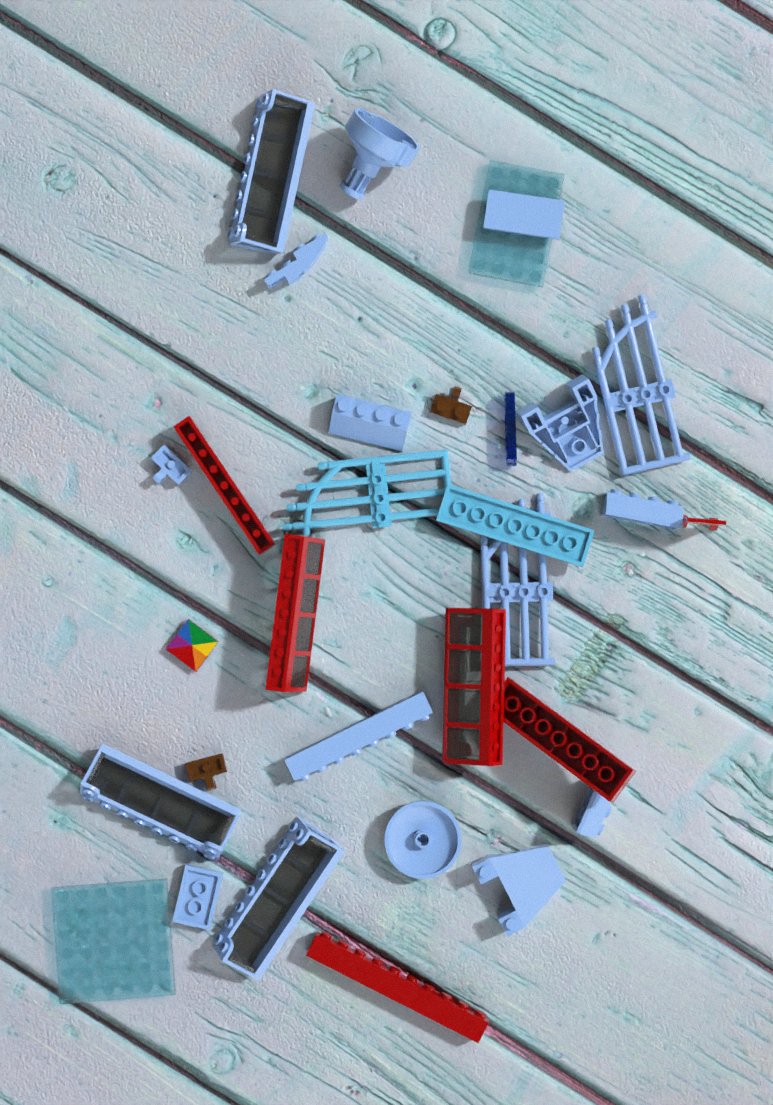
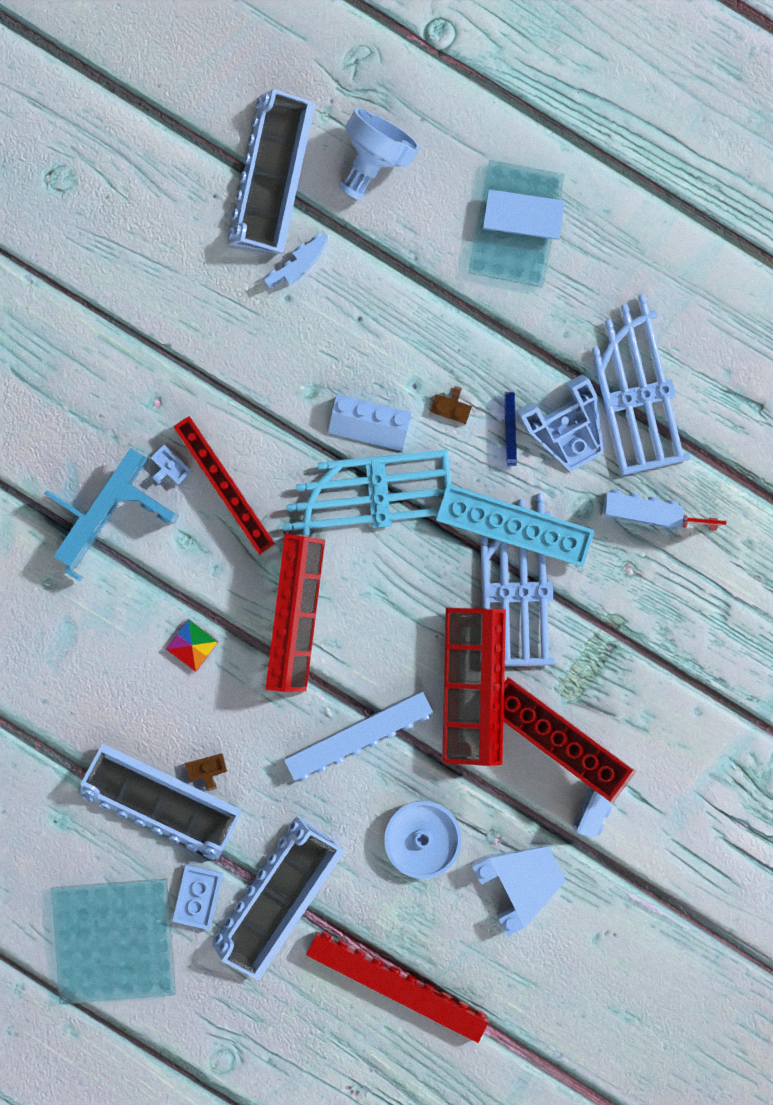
none -> dark azure piece [44,448,179,581]

